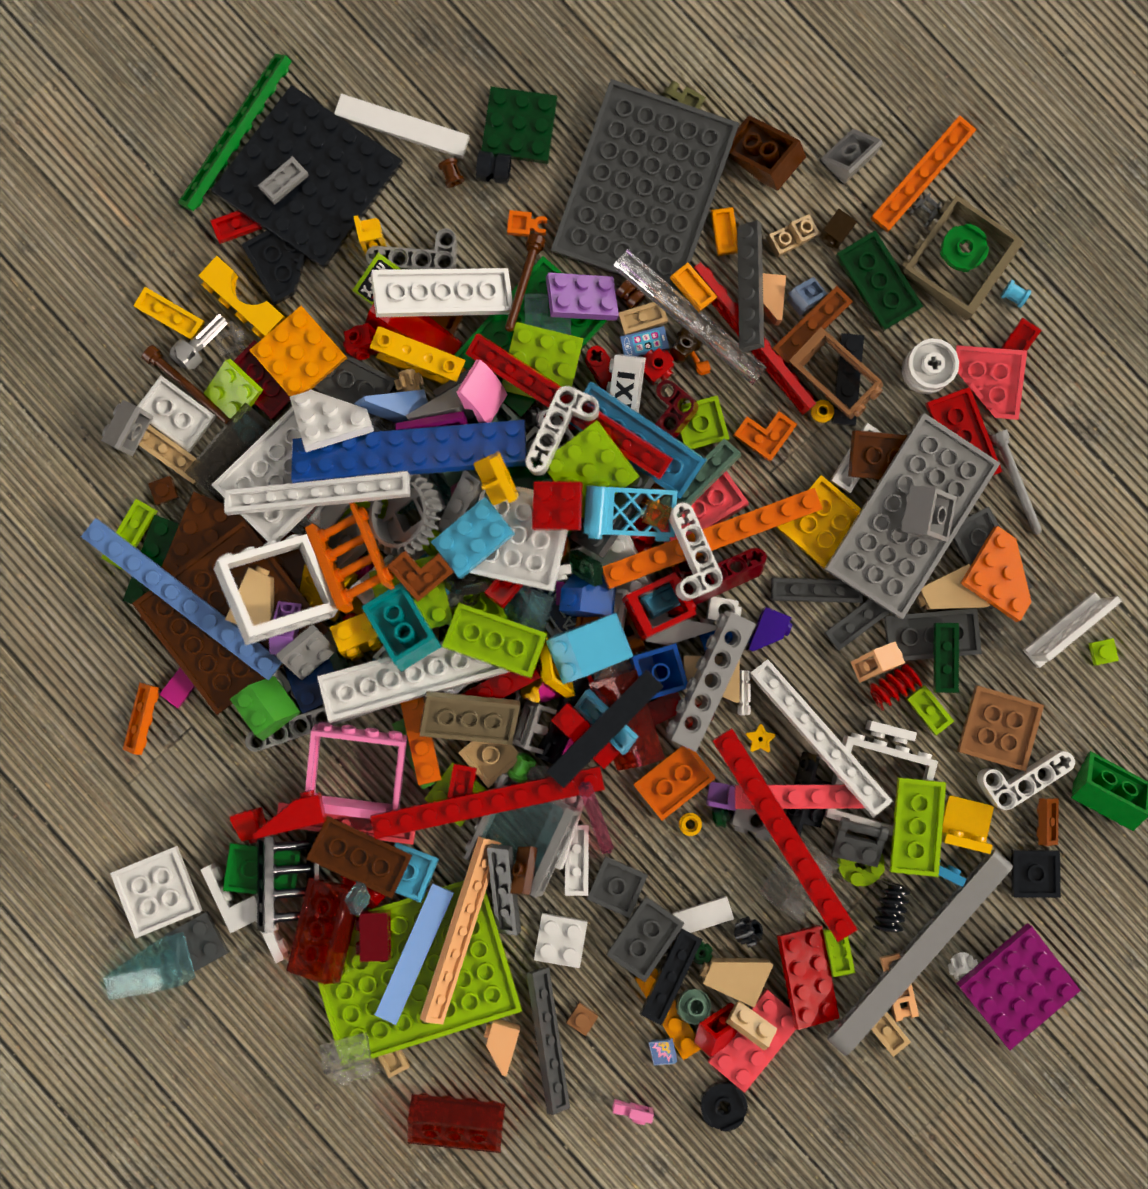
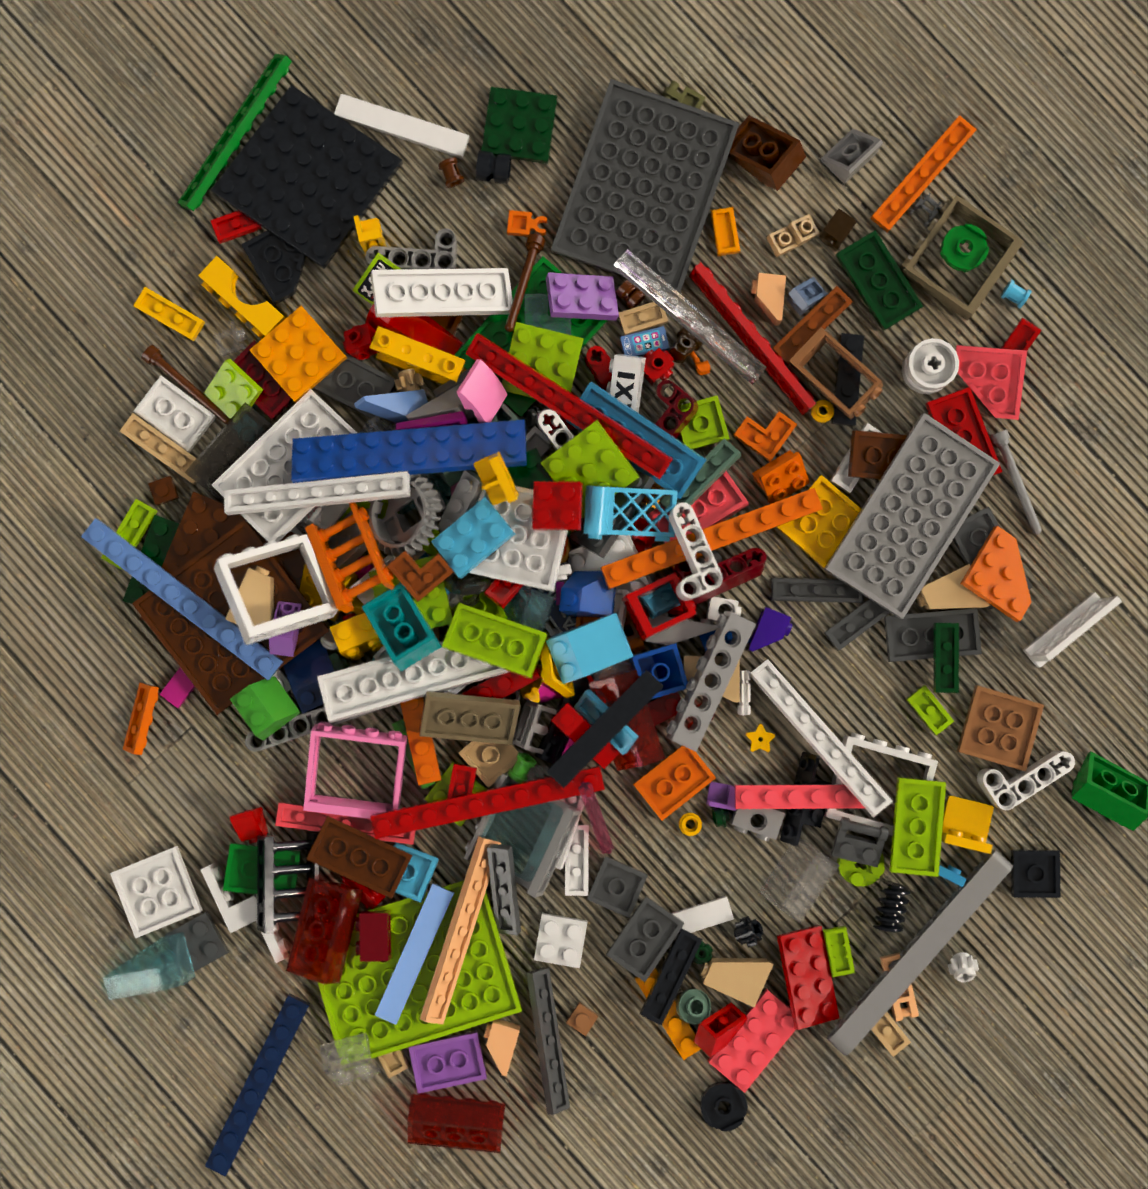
light grey slope [101,400,154,456] -> none
light grey piece [169,314,228,369] -> none
red slope [253,790,327,839] -> none
light grey plate [258,156,309,205] -> none
light grey plate [276,624,337,680] -> none
white plate [290,390,374,452] -> none
clear light blue plate [344,881,371,916] -> none
reddish brown plate [510,846,538,895] -> none
white beam [526,386,599,476] -> none
clear green plate [569,549,603,587] -> none
bright pink plate [612,1099,654,1125] -> none
clear orange tile [642,500,672,530] -> none
tile [649,1038,678,1065] -> none
light orange tile [670,262,717,312] -> none
red plate [712,728,858,942] -> none
tan plate [726,1001,777,1050] -> none
dark grey plate [737,220,764,353] -> none
light nougat slope [850,642,905,683] -> none
white plate [865,720,917,744] -> none
red piece [870,664,922,711] -> none
light grey slope [901,485,957,542] -> none
magenta plate [956,923,1081,1050] -> none
dark orange plate [1036,798,1059,846] -> none
lime plate [1088,638,1119,666] -> none
none -> dark blue plate [205,994,310,1177]
none -> medium lavender plate [409,1030,487,1094]
none -> orange bracket [752,450,810,504]

